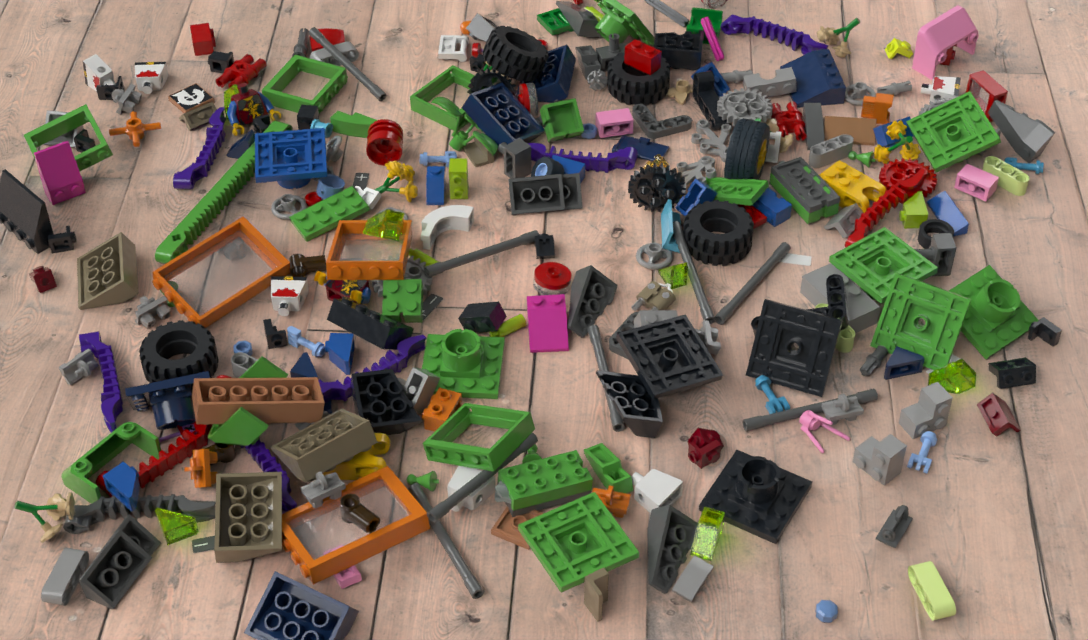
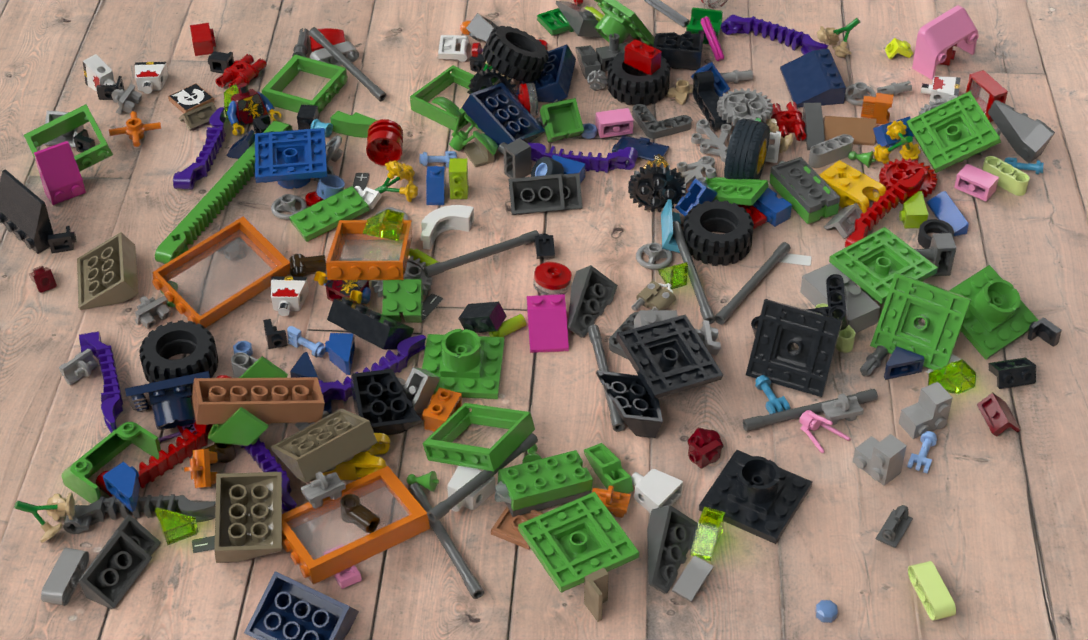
light grey arch [743,67,796,97] -> none

